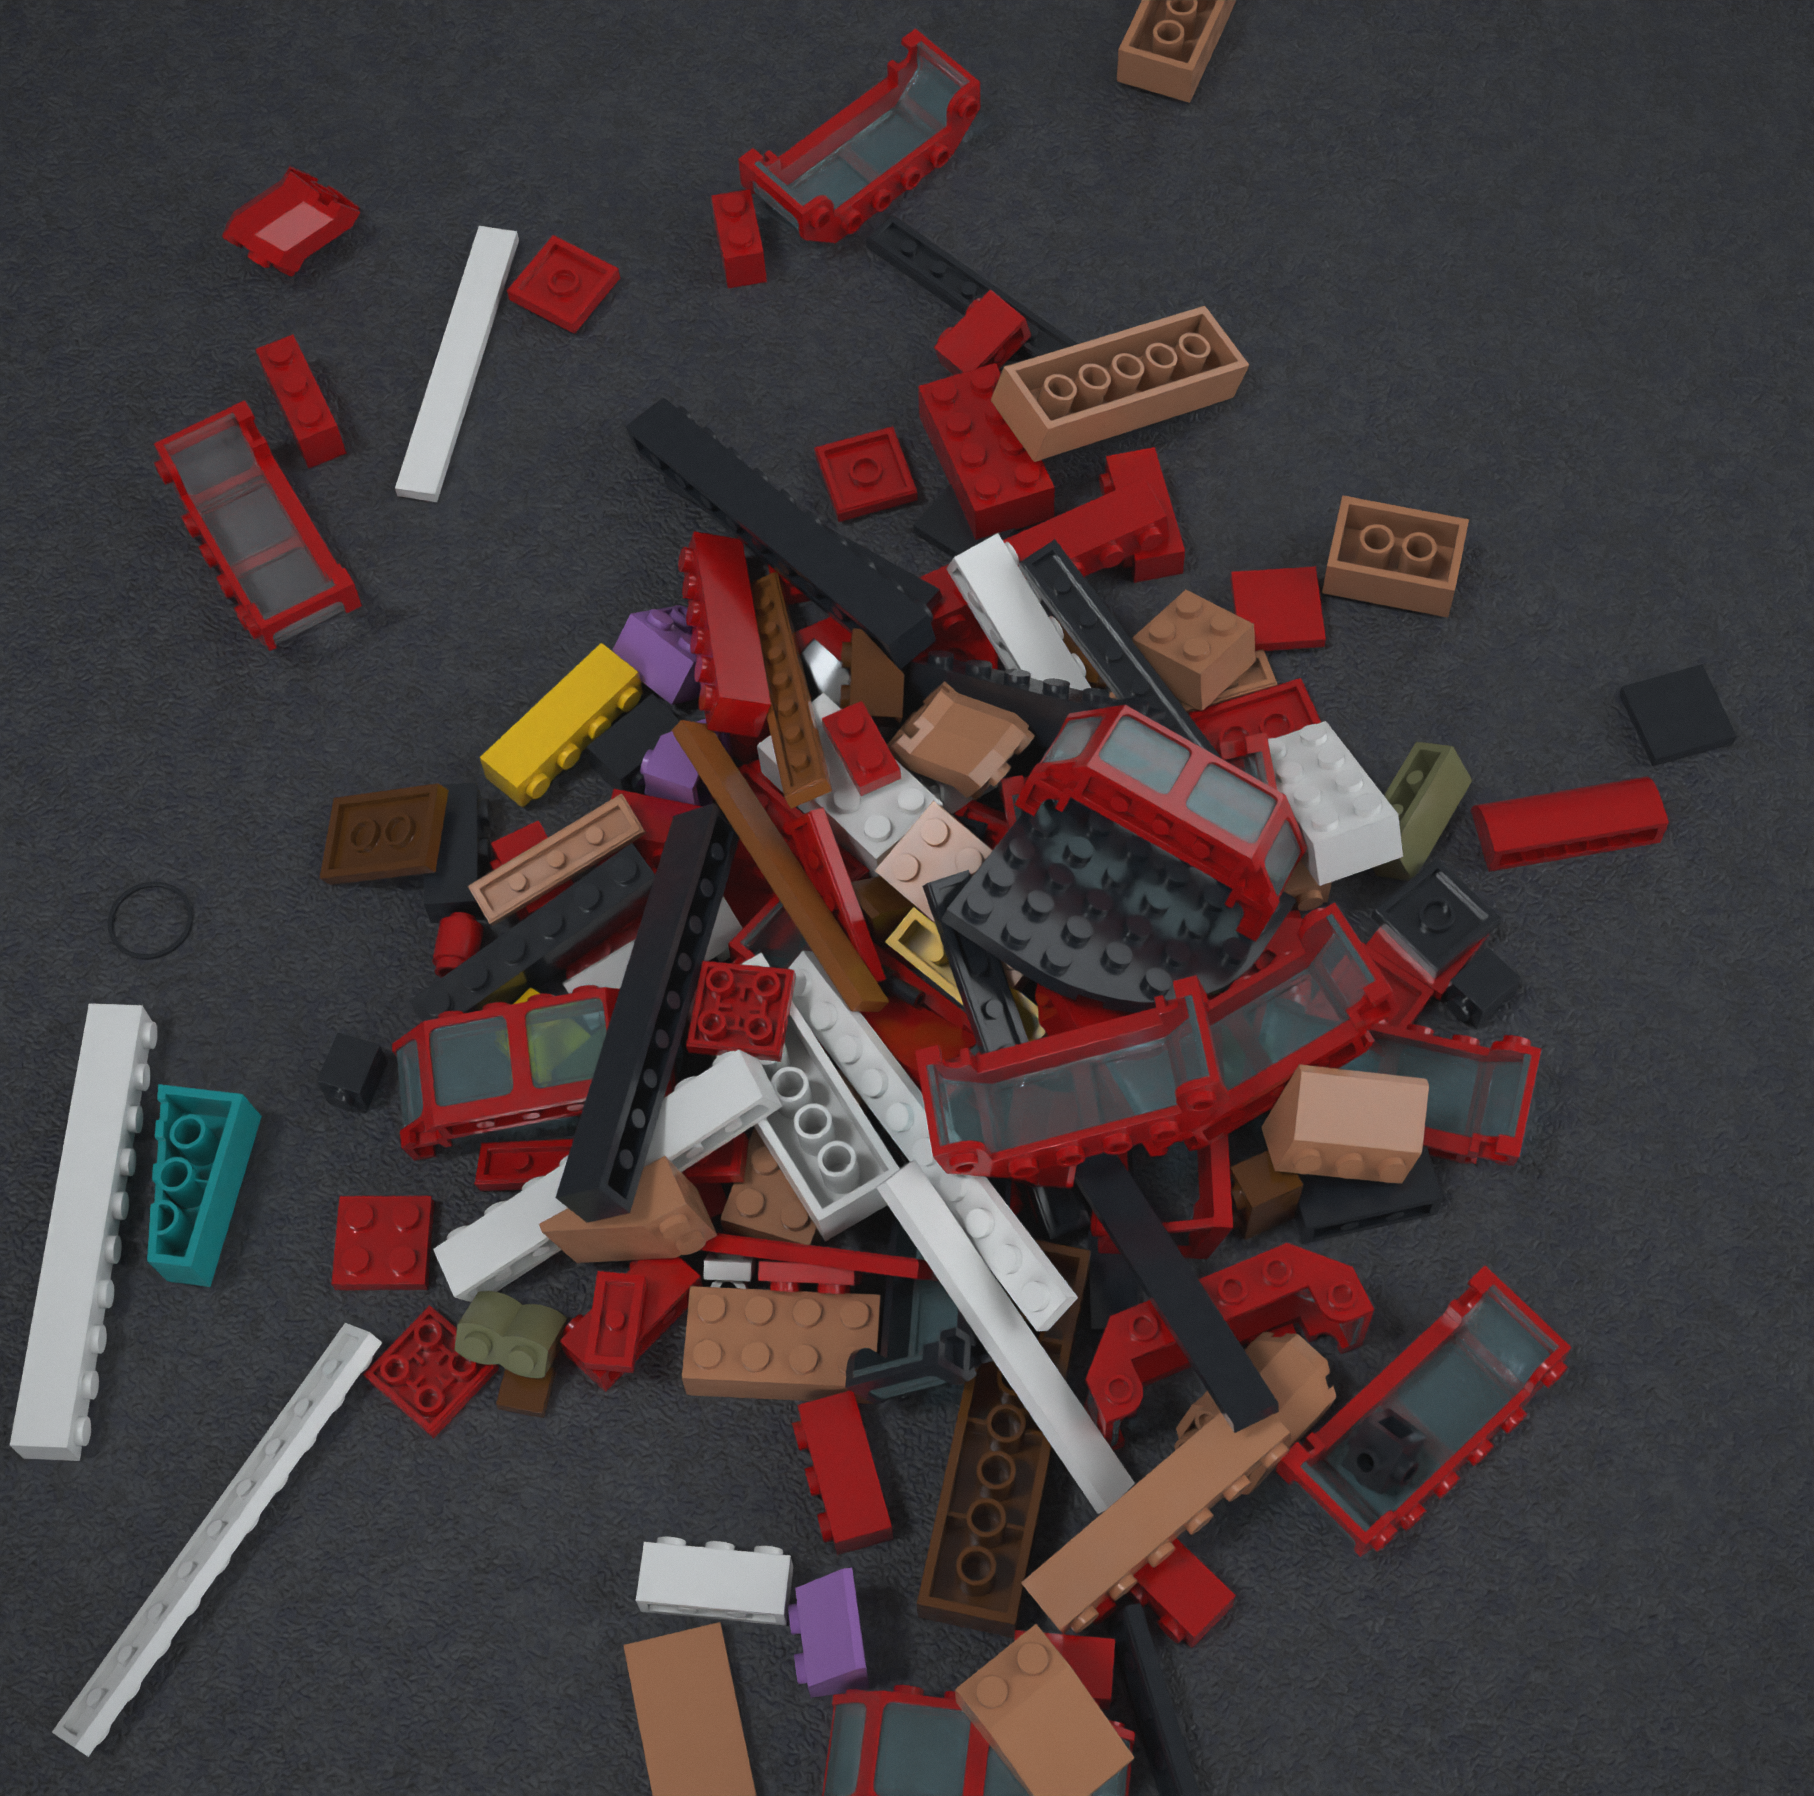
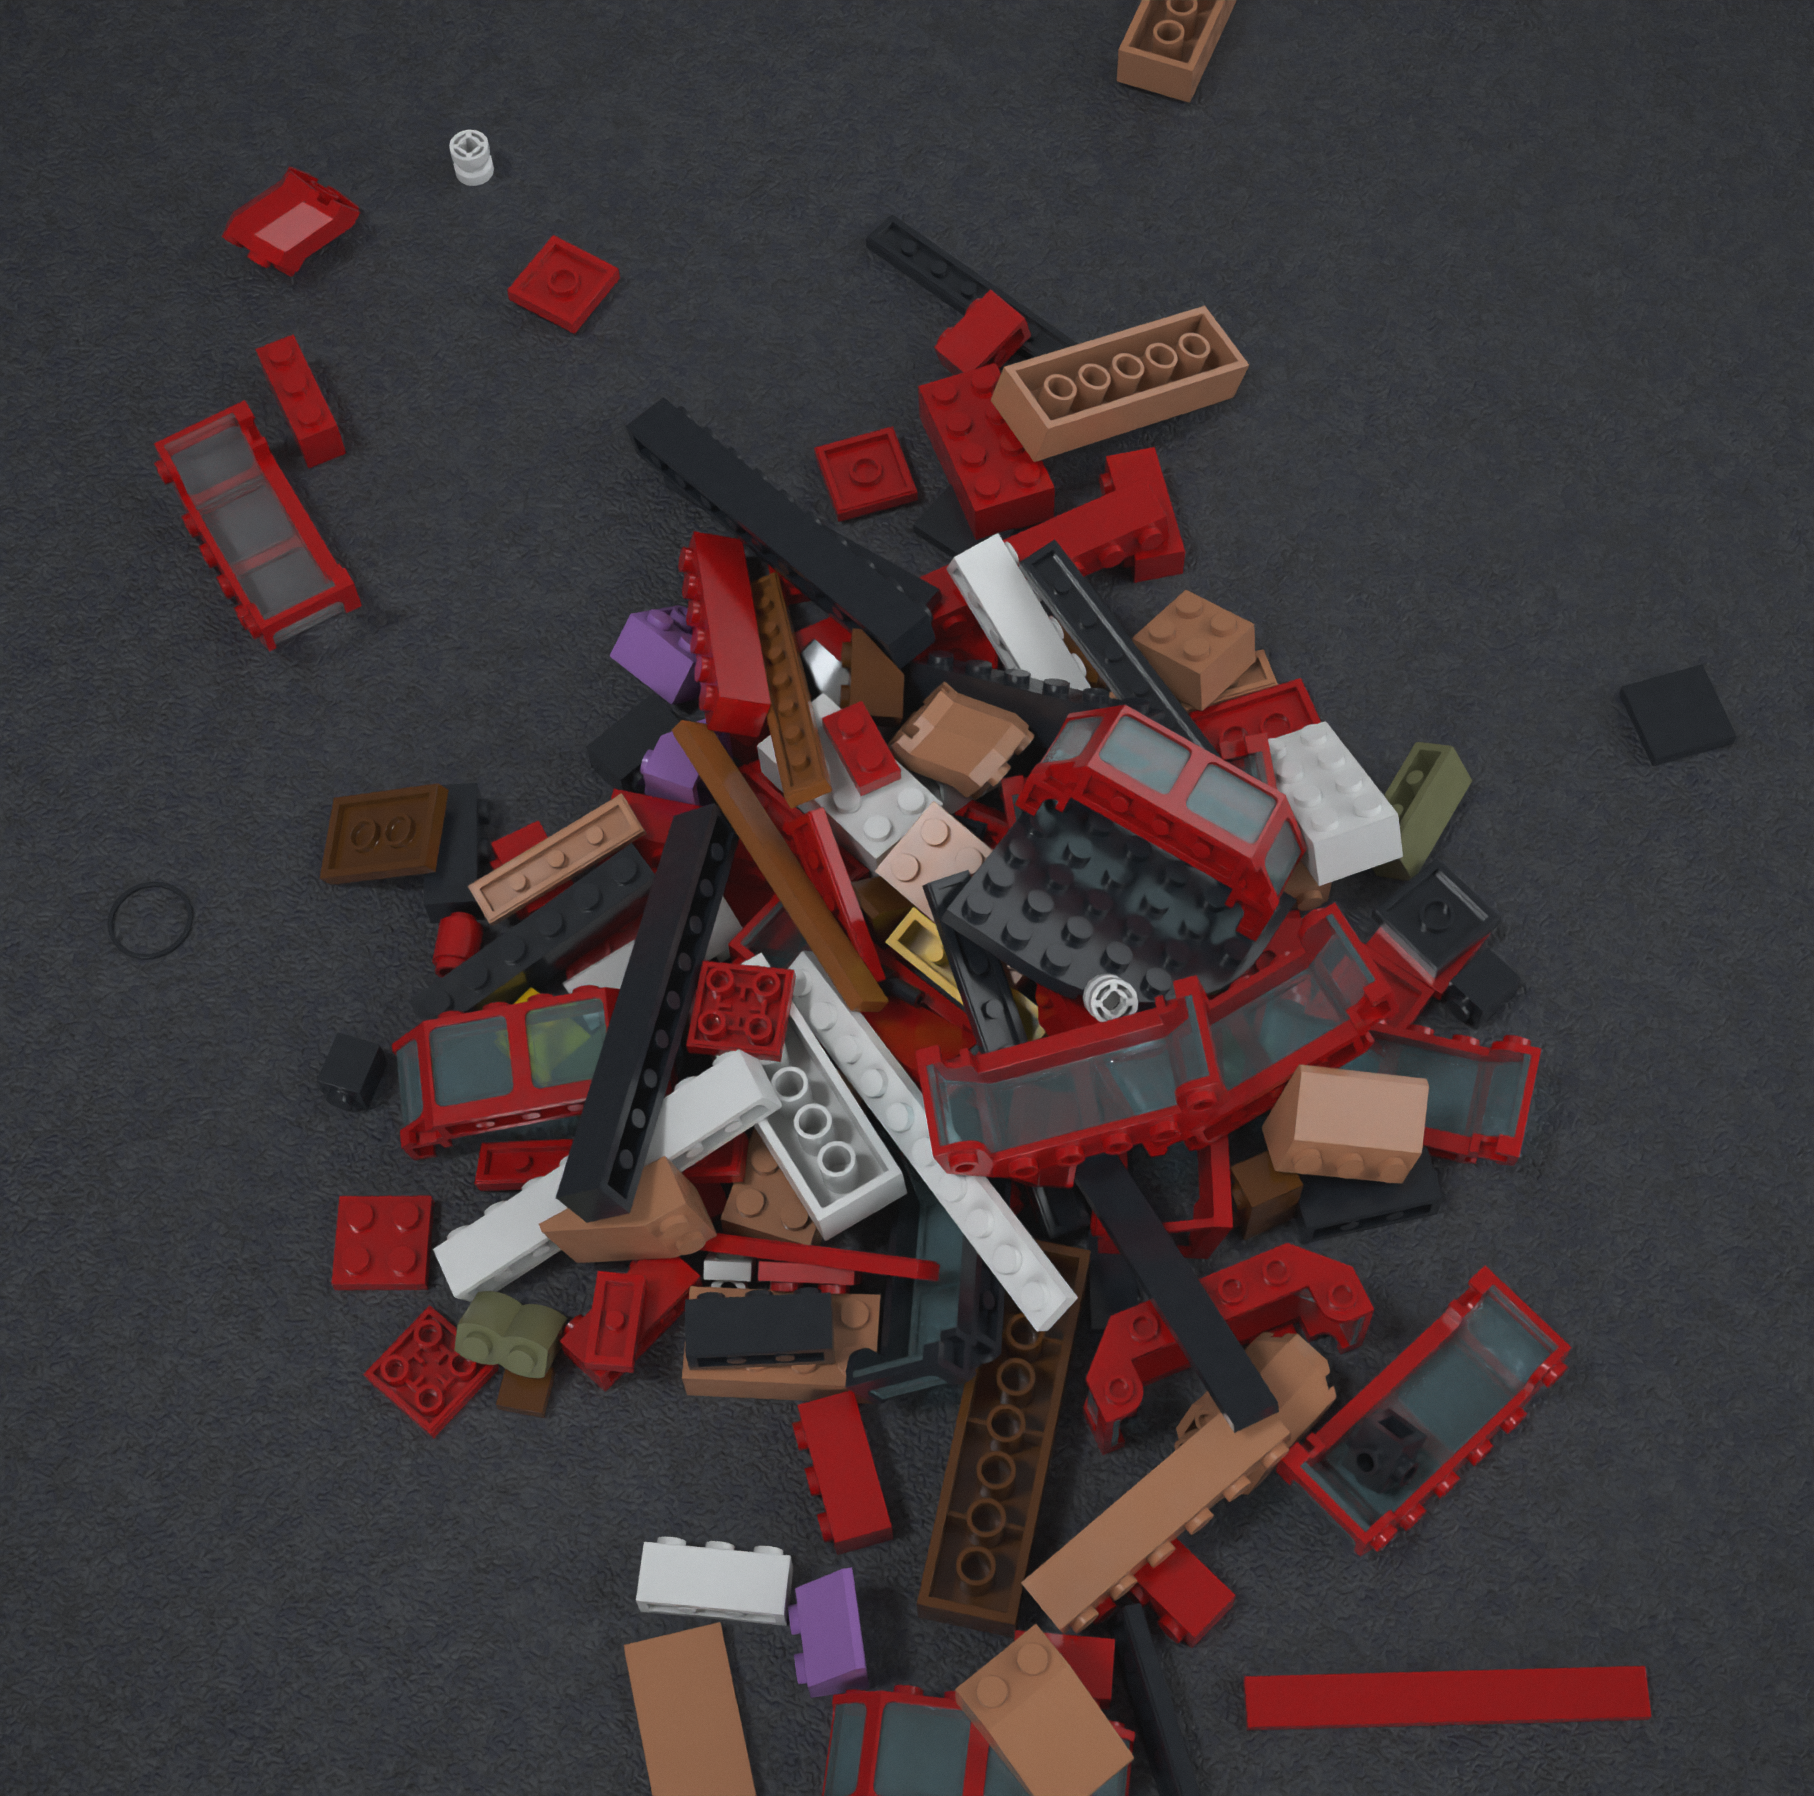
white brick [10,1003,157,1461] -> none
white plate [52,1323,382,1757] -> none
teal wedge [147,1084,262,1287] -> none
white tile [395,226,519,502] -> none
yellow brick [480,643,643,808] -> none
red brick [711,189,767,288] -> none
windscreen [738,28,981,243] -> none
white tile [876,1159,1135,1514] -> none
red tile [1230,566,1326,651] -> none
nougat brick [1322,495,1469,618] -> none
red brick [1471,776,1669,872] -> none
none -> white wheel [449,130,494,186]
none -> black brick [685,1287,835,1370]
none -> white wheel [1083,973,1138,1022]
none -> red tile [1243,1666,1652,1731]

